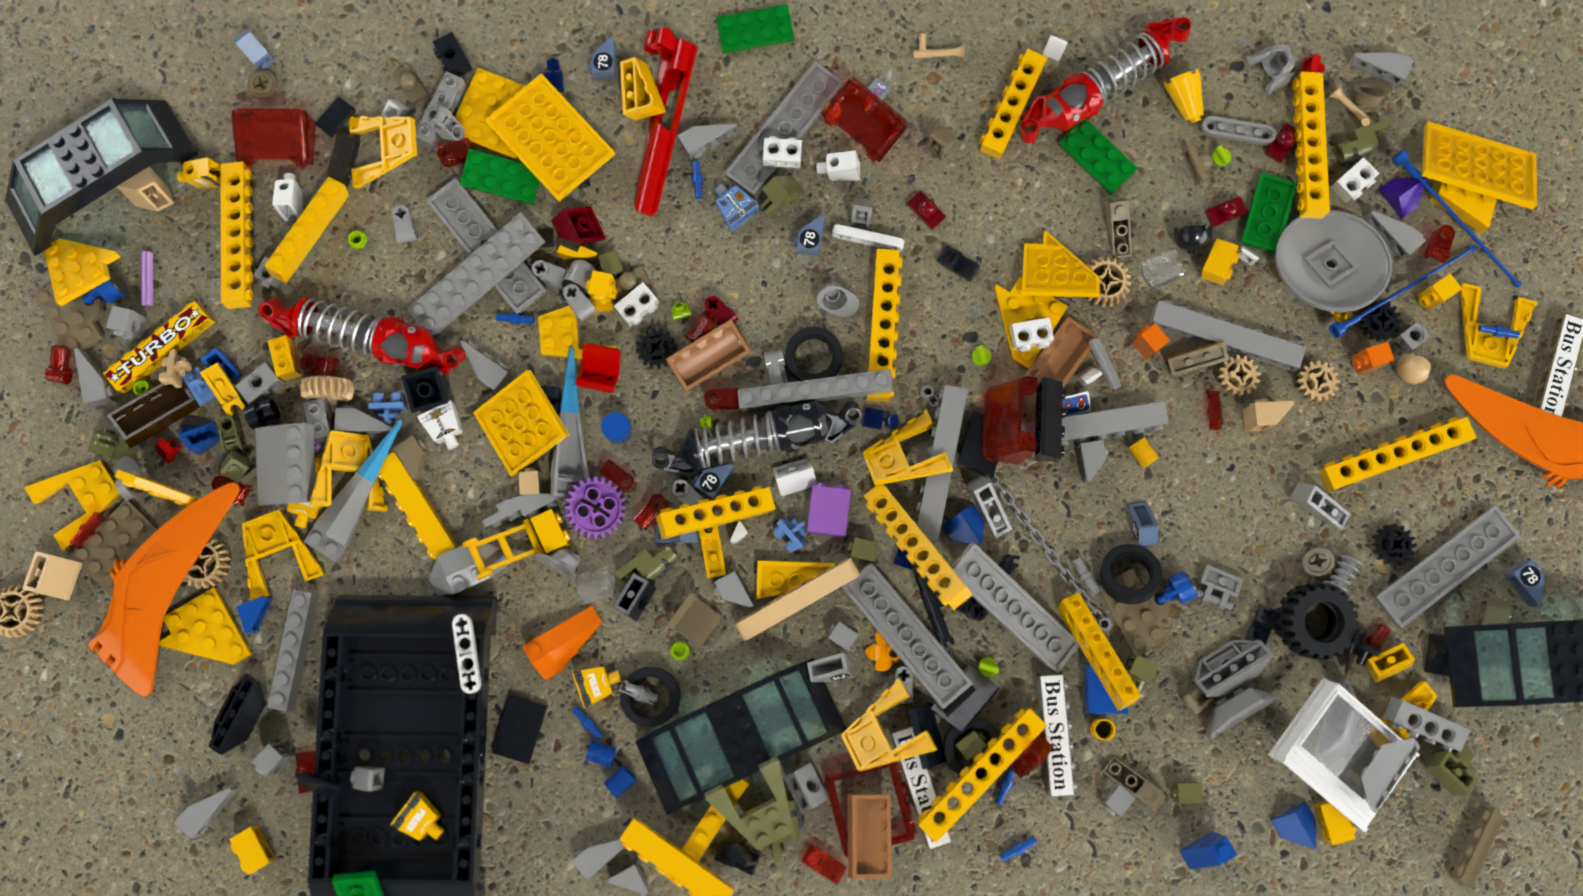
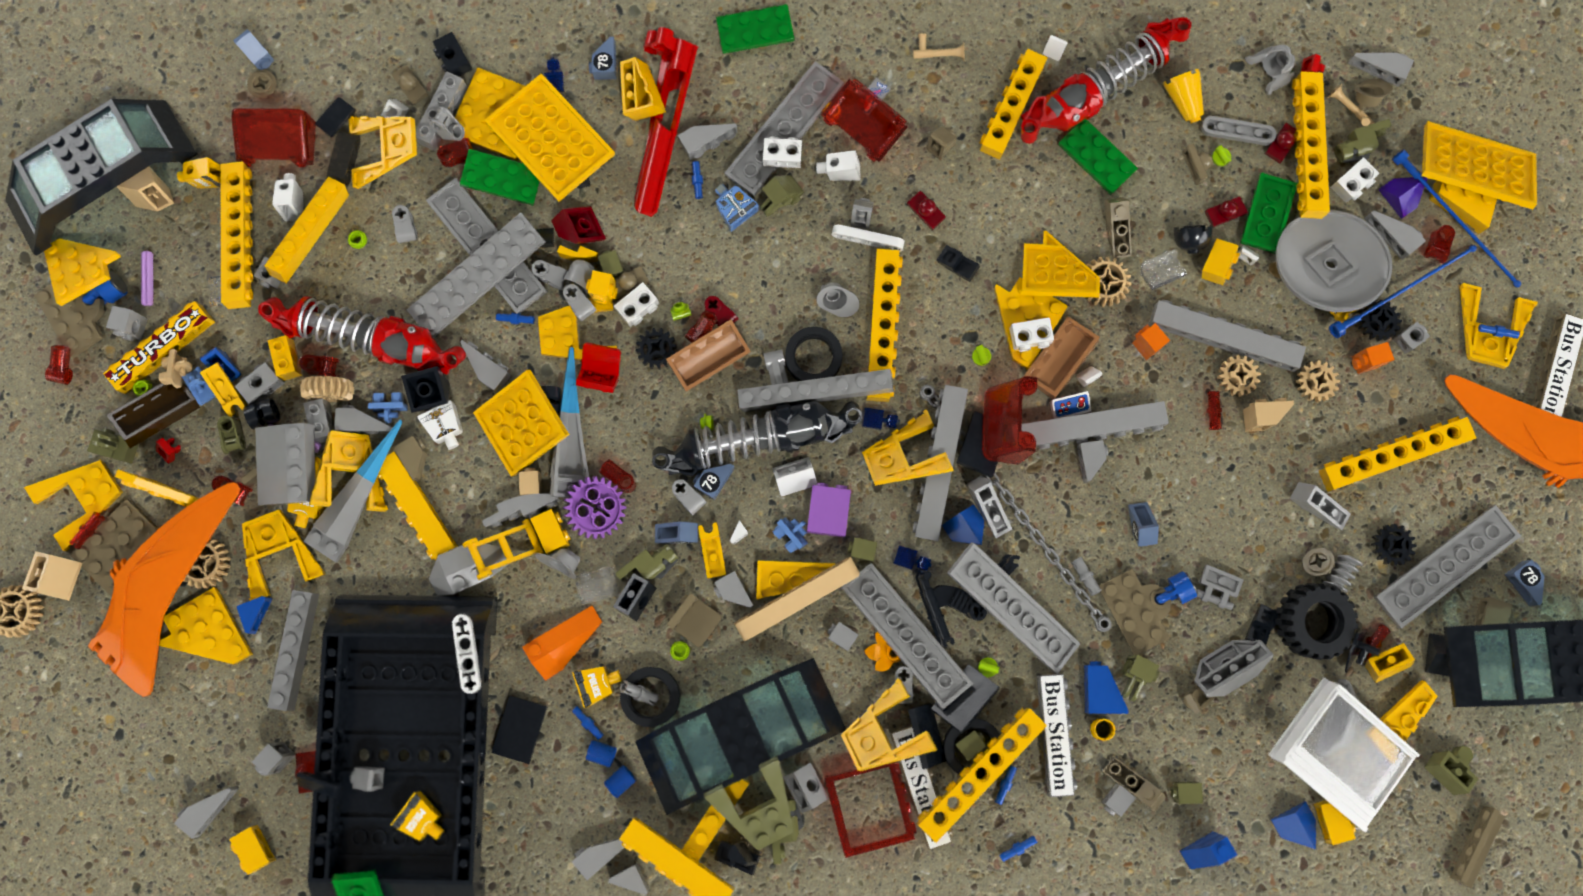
light grey slope [74,348,115,407] -> none
light grey piece [115,456,149,500] -> none
blue slope [179,422,220,455] -> none
black wedge [208,674,266,755] -> none
olive brick [220,449,249,482] -> none
blue piece [601,412,632,444] -> none
clear red piece [633,494,669,531] -> none
yellow brick [656,486,776,540] -> none
clear red piece [704,388,739,410] -> none
sand blue slope [794,215,825,257] -> none
clear red slope [801,844,848,885] -> none
light grey slope [807,653,855,682] -> none
medium nougat slope [848,794,892,879] -> none
yellow brick [864,484,973,610] -> none
clear red brick [1009,734,1054,778] -> none
black slope [1034,377,1066,462] -> none
yellow brick [1057,592,1141,711] -> none
light grey axle [1089,337,1121,390] -> none
black tyre [1099,544,1162,604] -> none
yellow piece [1128,437,1159,468] -> none
dark tan plate [1167,341,1230,376] -> none
light grey wedge [1205,686,1280,739] -> none
light grey wedge [1361,738,1420,814] -> none
light grey brick [1383,697,1470,752] -> none
tan helmet [1396,353,1431,384] -> none
yellow brick [1416,273,1462,311] -> none

